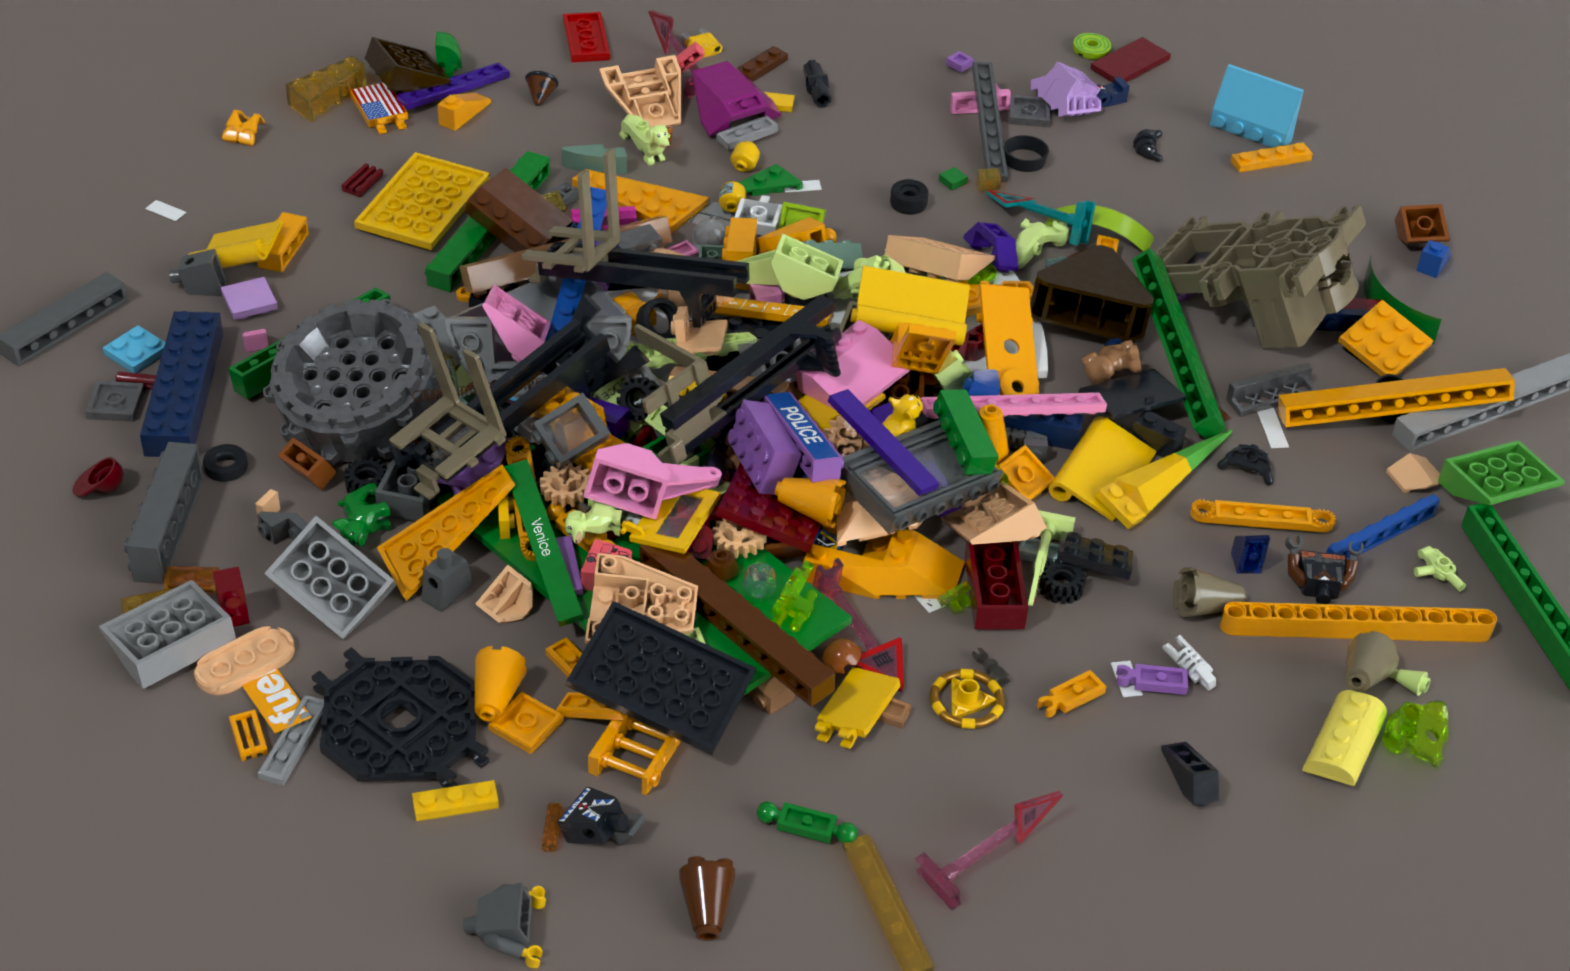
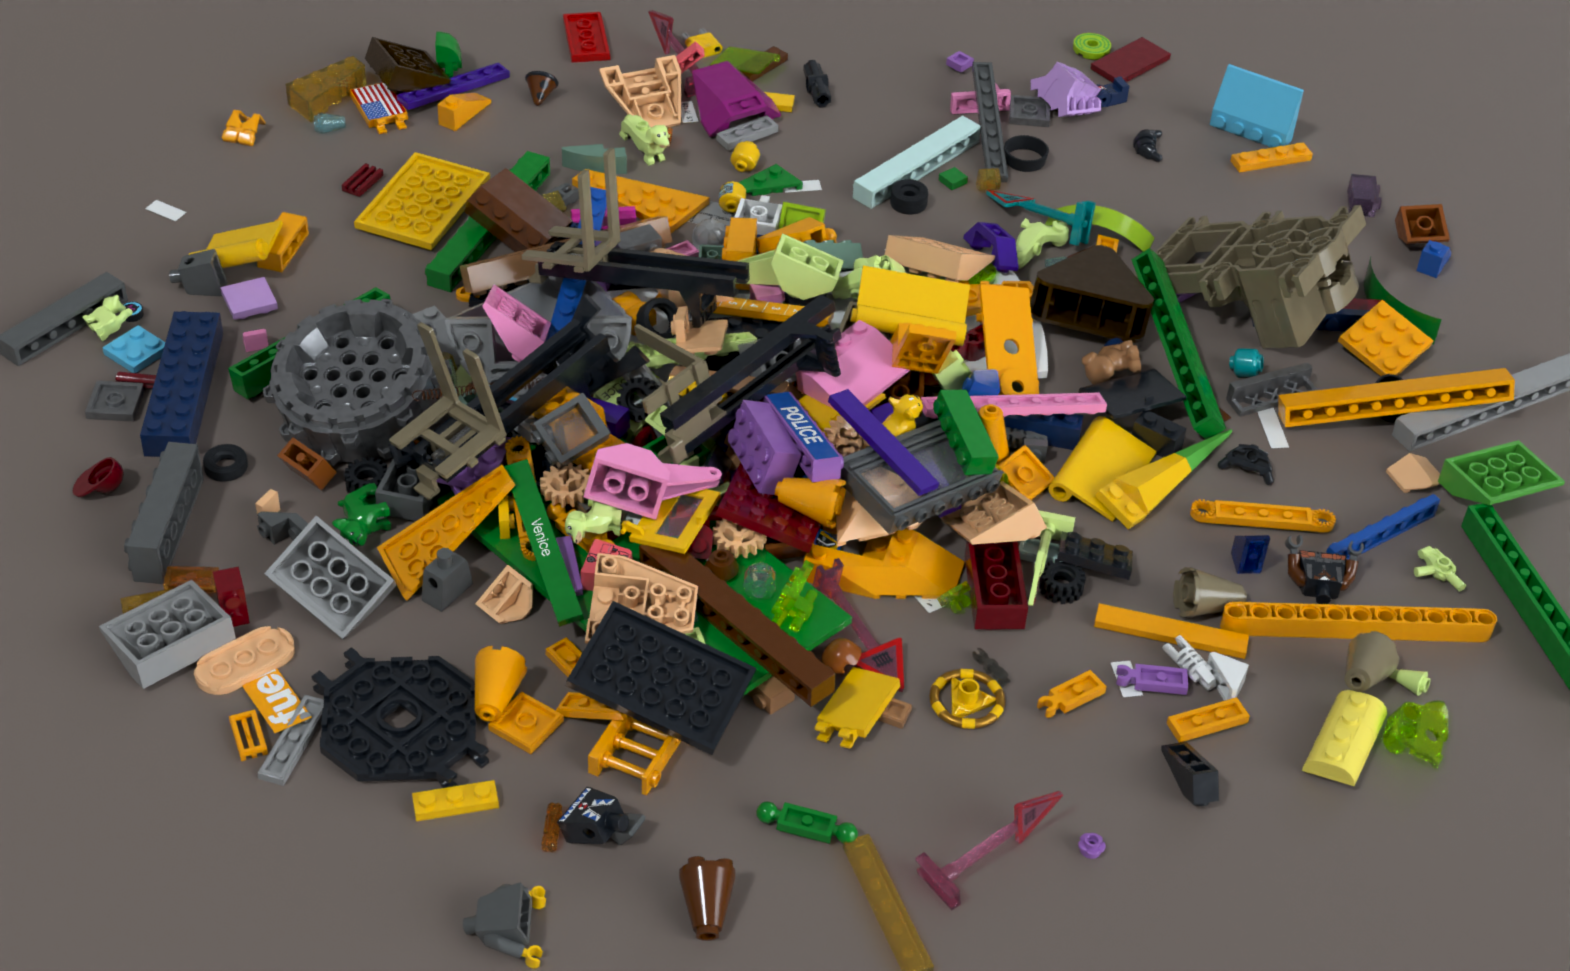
none -> yellowish green animal [82,295,133,342]
none -> black tile [120,302,144,322]
none -> clear light blue cone [314,113,346,133]
none -> white sticker [681,101,698,123]
none -> clear neon green piece [710,46,780,74]
none -> light aqua brick [853,116,981,209]
none -> medium lavender plate [1078,833,1106,859]
none -> light orange tile [1094,603,1249,659]
none -> light orange plate [1166,697,1250,743]
none -> white slope [1207,652,1249,701]
none -> teal head [1229,348,1264,378]
none -> clear purple brick [1347,174,1382,217]

